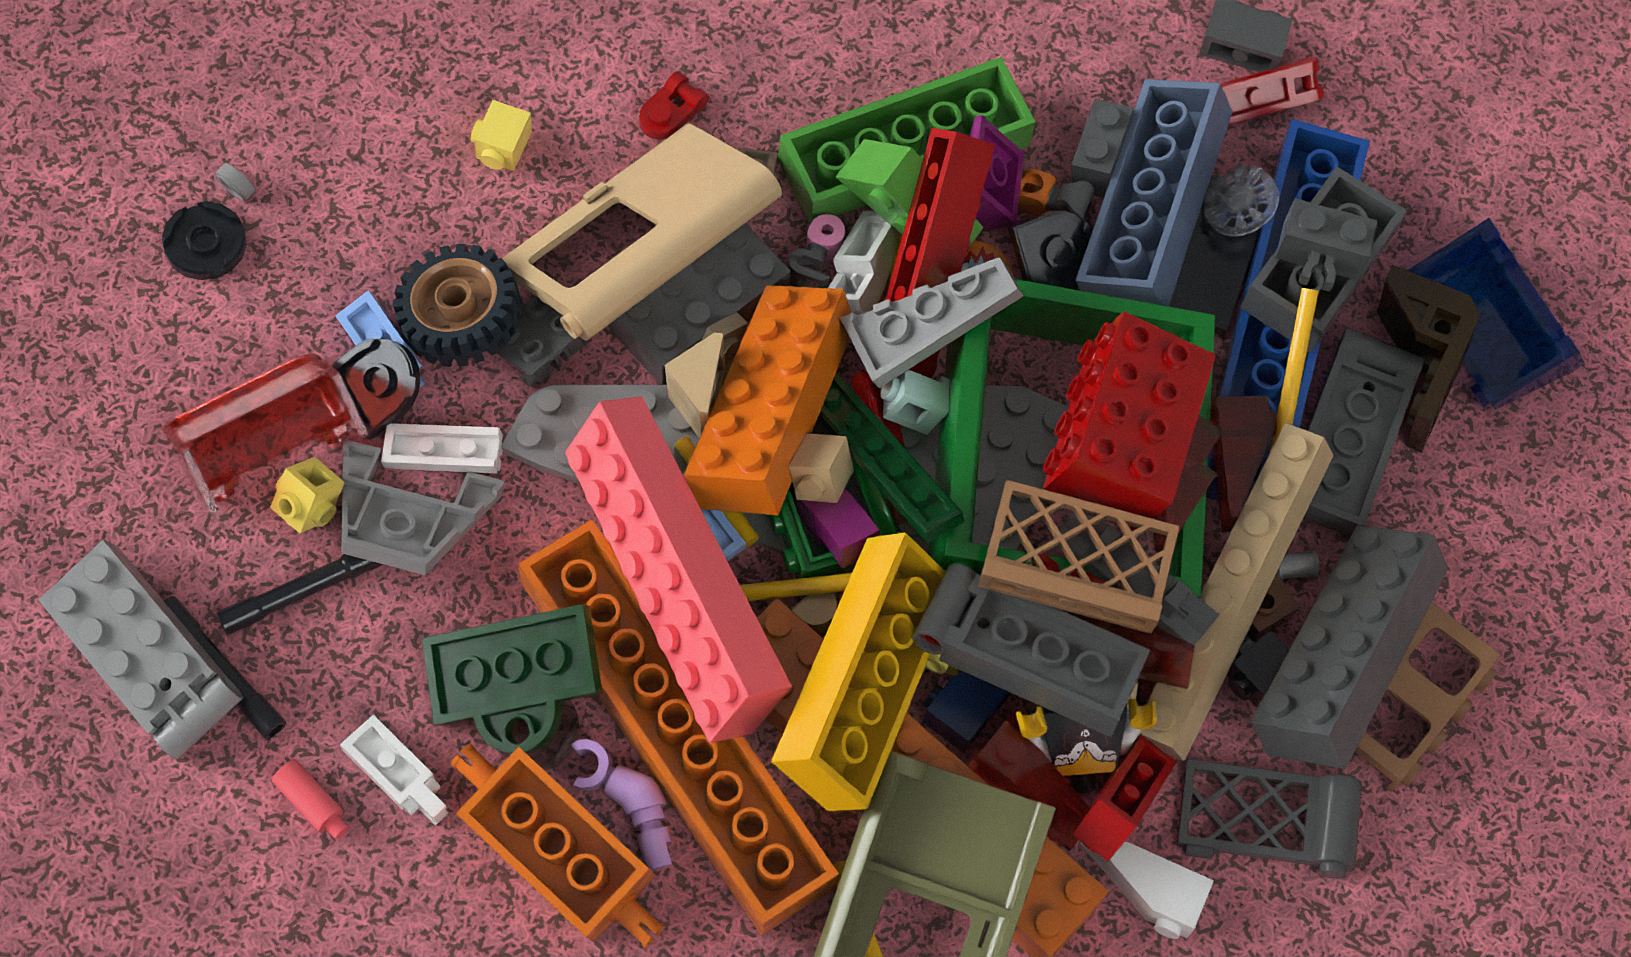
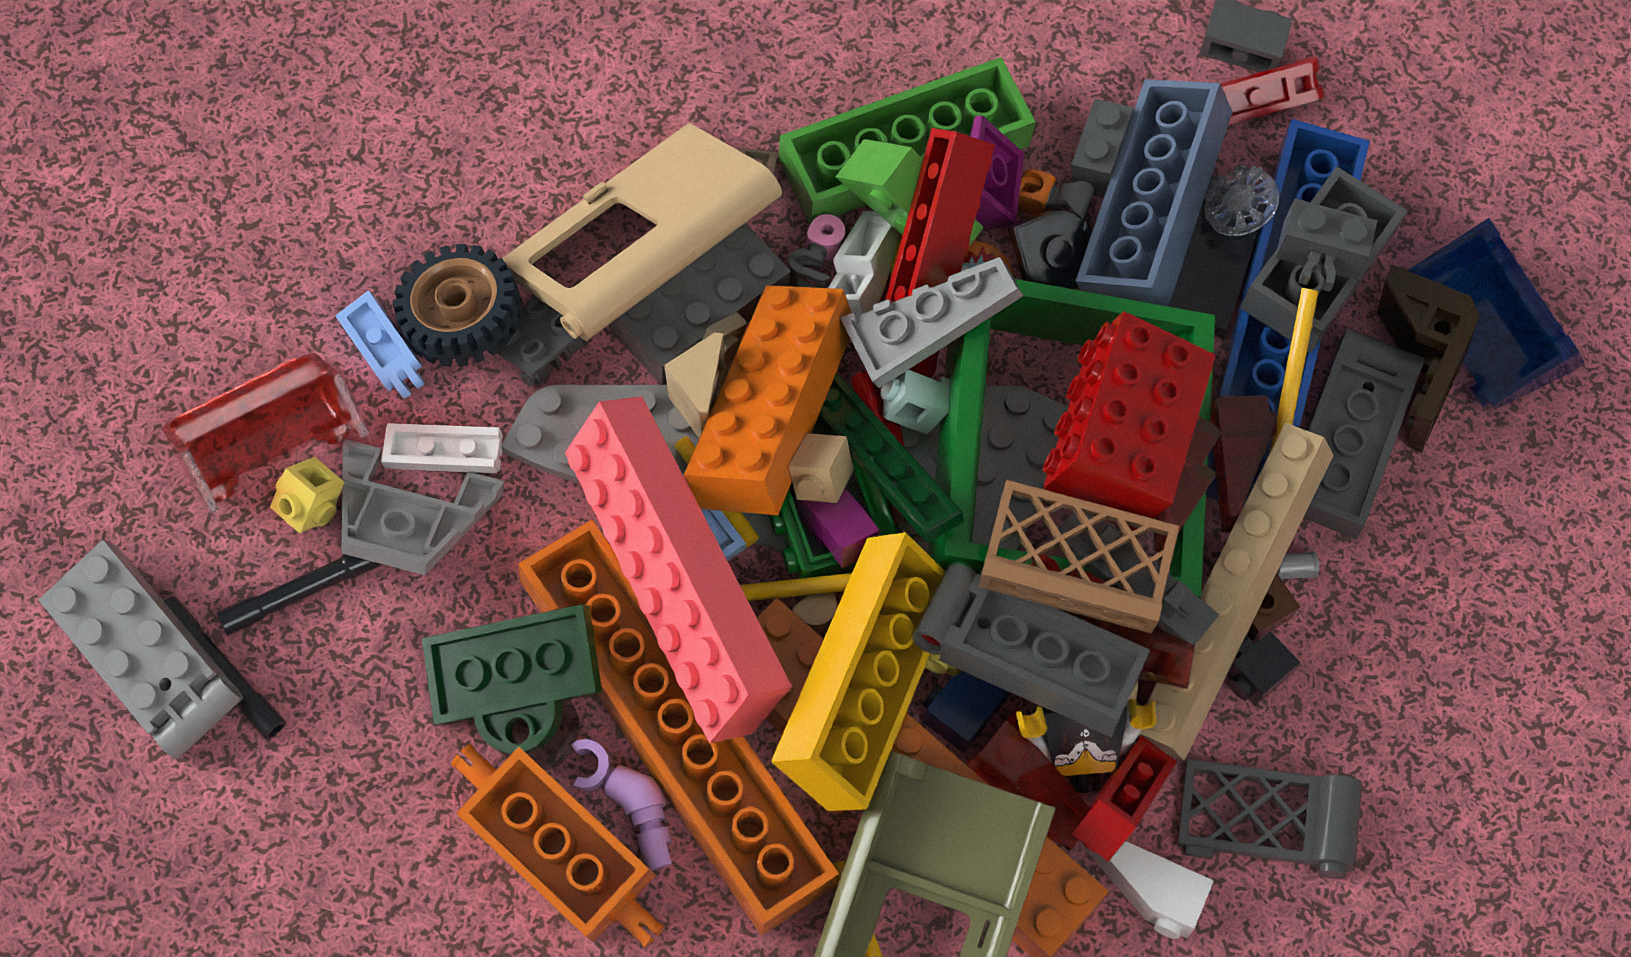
black tile [162,201,247,280] -> none
light grey tile [215,163,256,201] -> none
coral cylinder [272,759,349,840] -> none
tile [325,339,420,440] -> none
white hinge [340,715,449,826] -> none
light yellow brick [471,100,532,171] -> none
red plate [639,71,709,140] -> none
dark grey brick [1251,525,1448,769] -> none
medium nougat window [1355,602,1500,792] -> none

